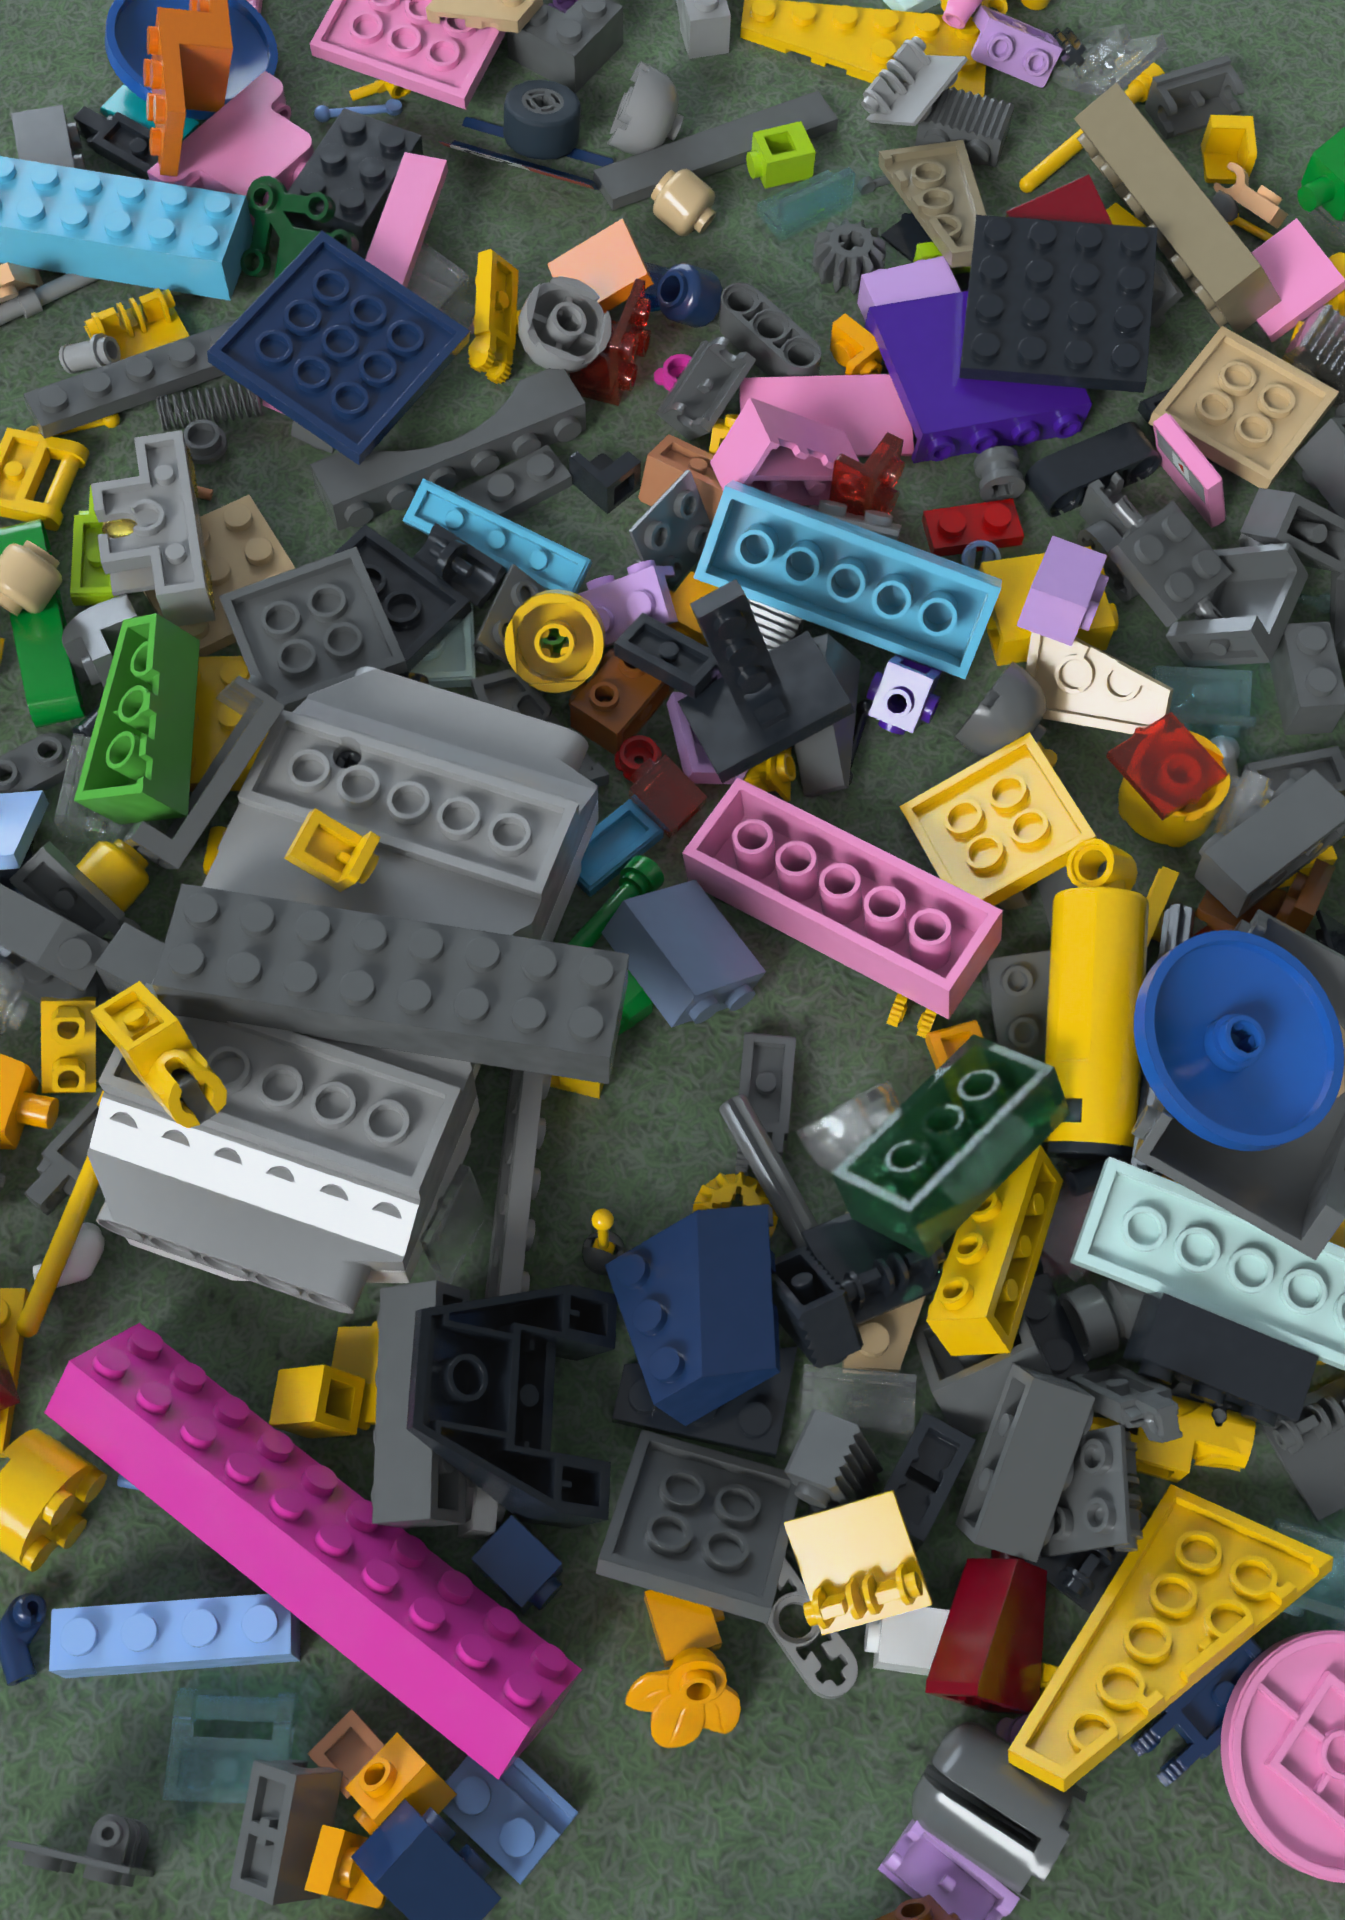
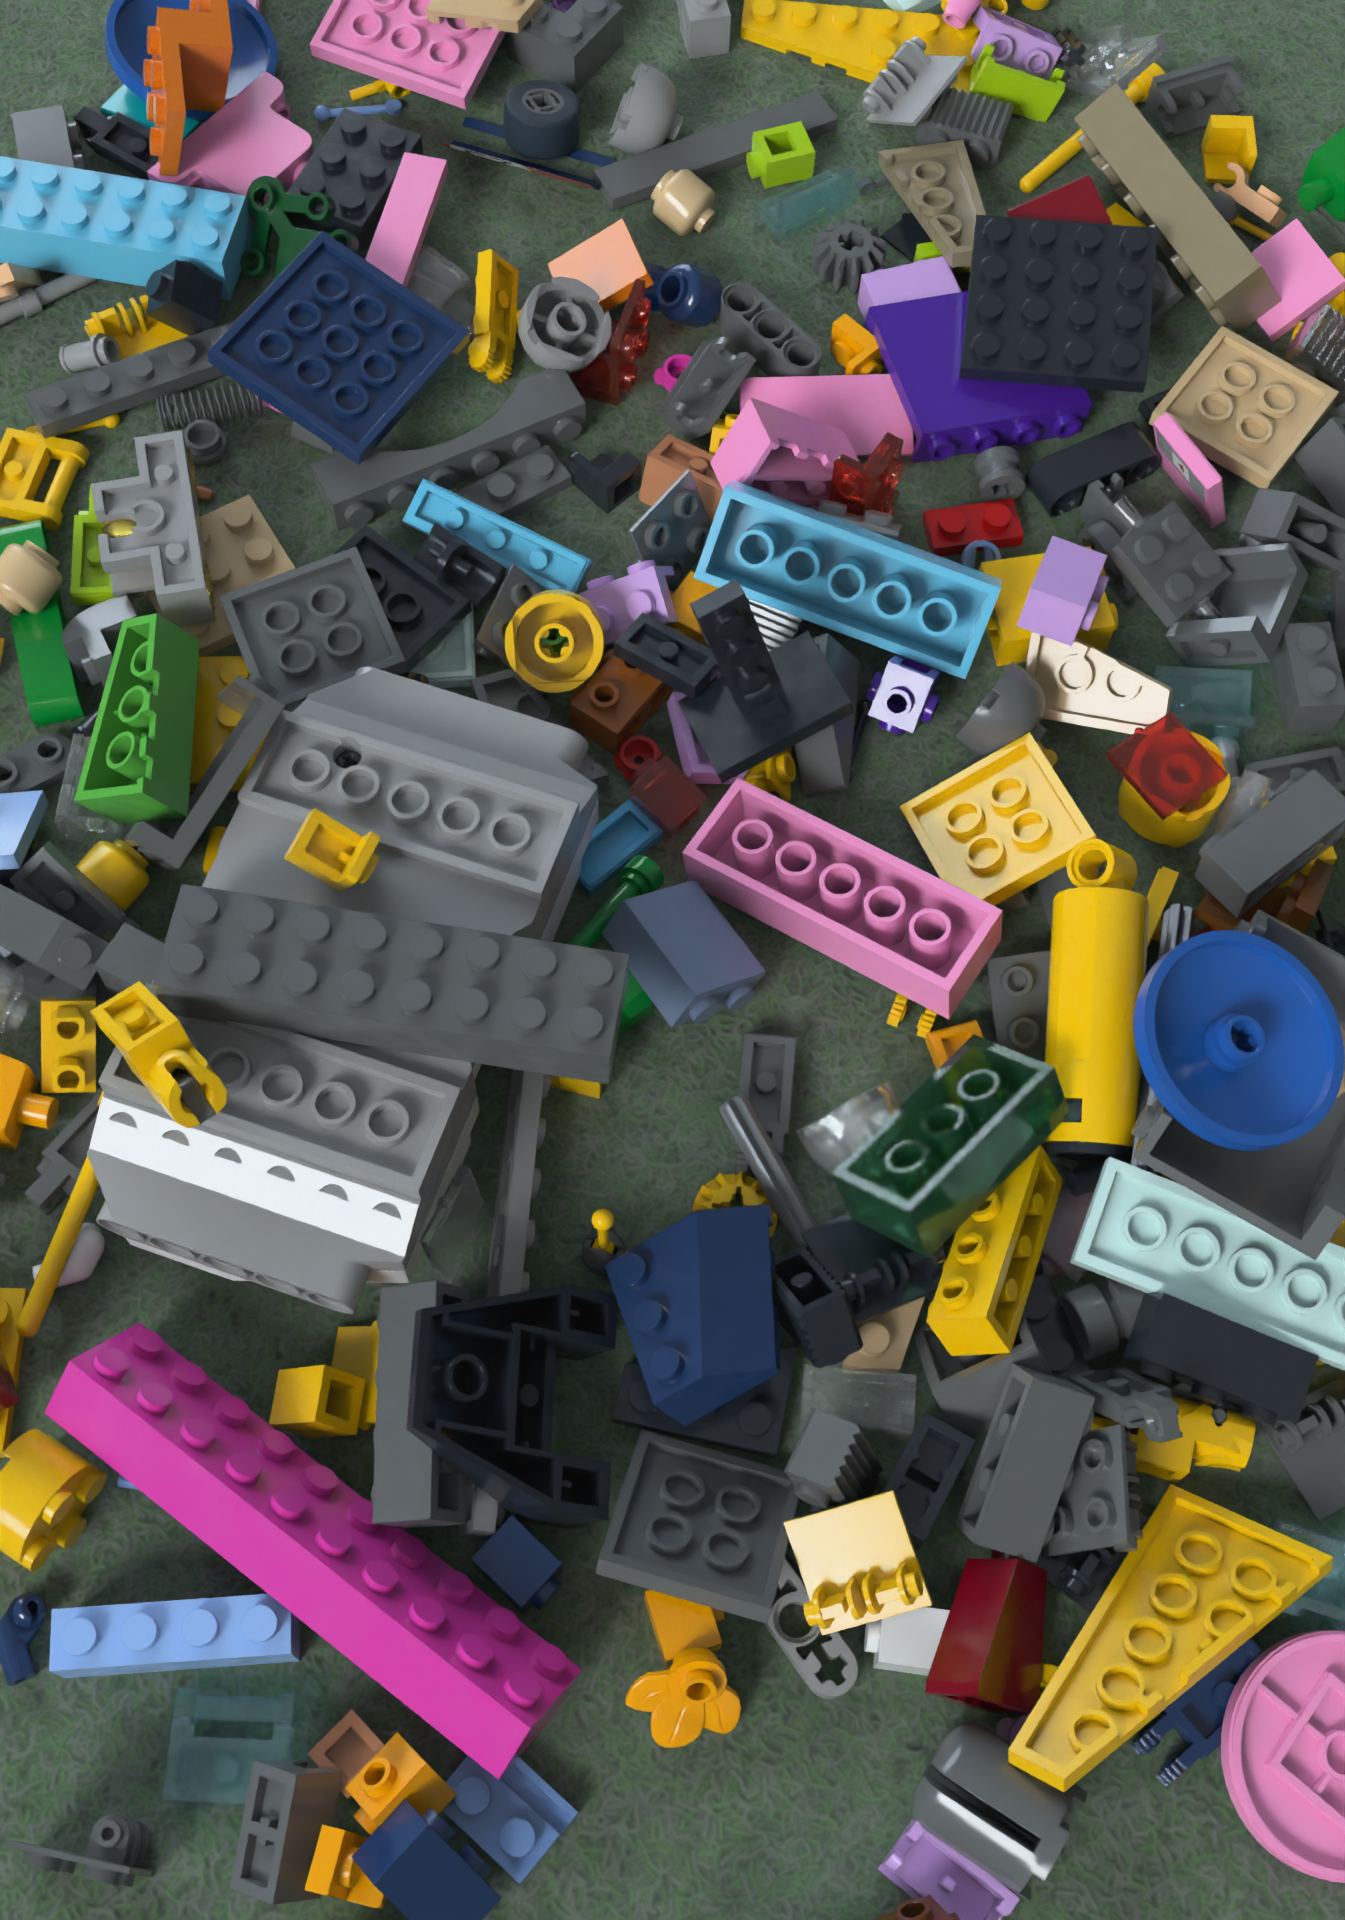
none -> black brick [146,259,223,336]
none -> lime hinge [969,44,1065,122]

